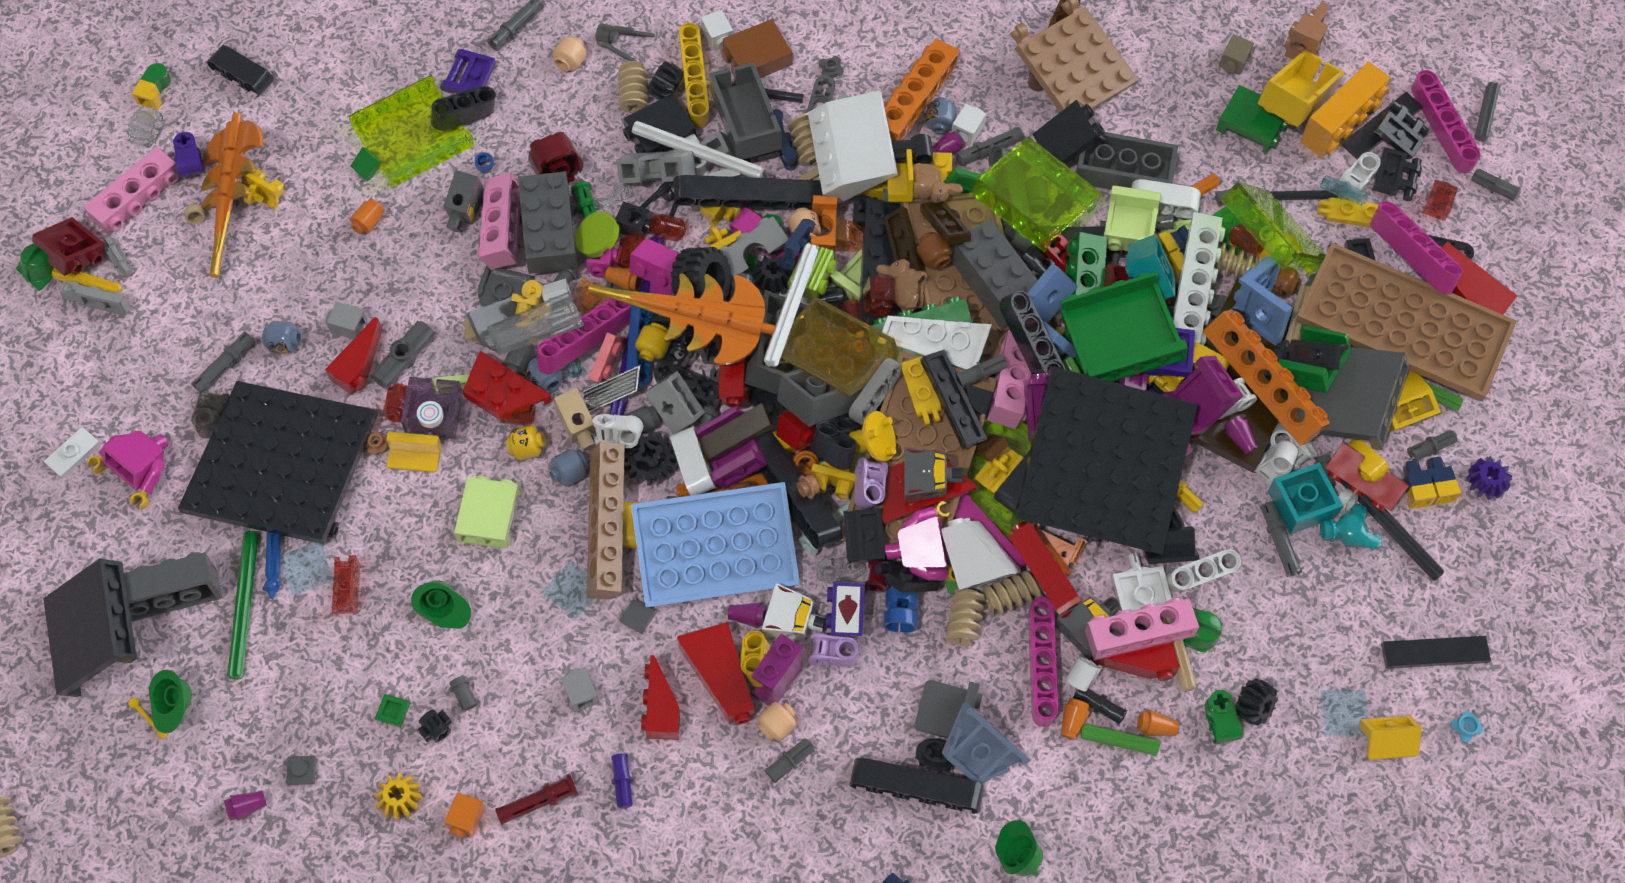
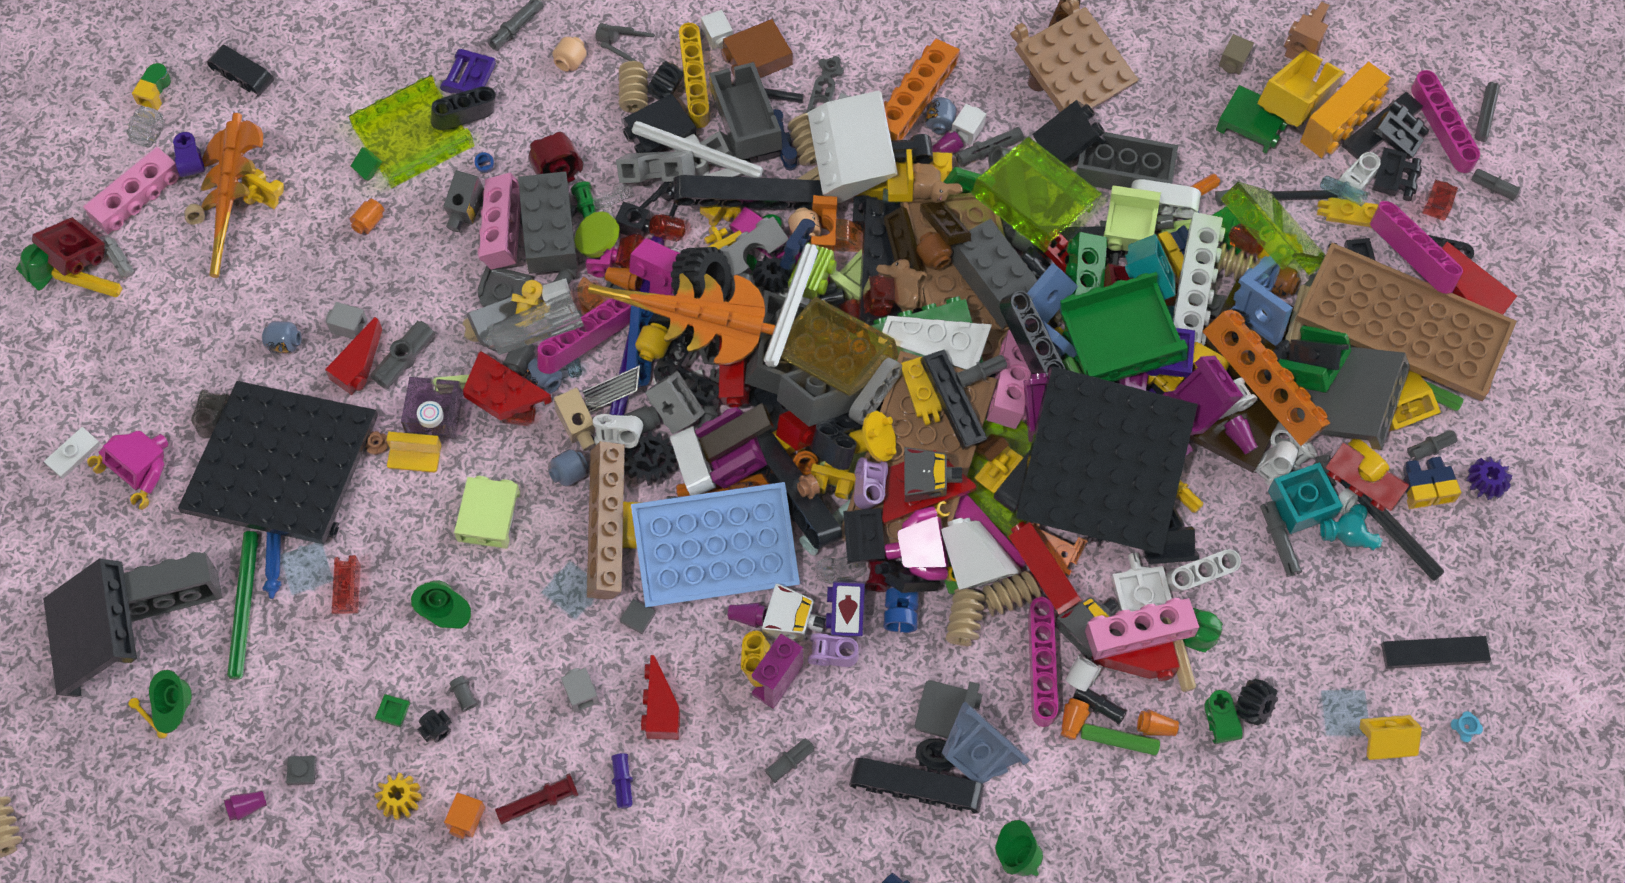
light grey hinge [60,281,130,316] -> none
dark grey pin [191,331,256,395] -> none
clear red brick [383,383,412,423] -> none
yellow head [506,425,546,460] -> none
coral wing [588,332,627,383] -> none
red slope [677,622,755,725] -> none
light nougat head [757,701,797,741] -> none
black tile [967,385,993,418] -> none

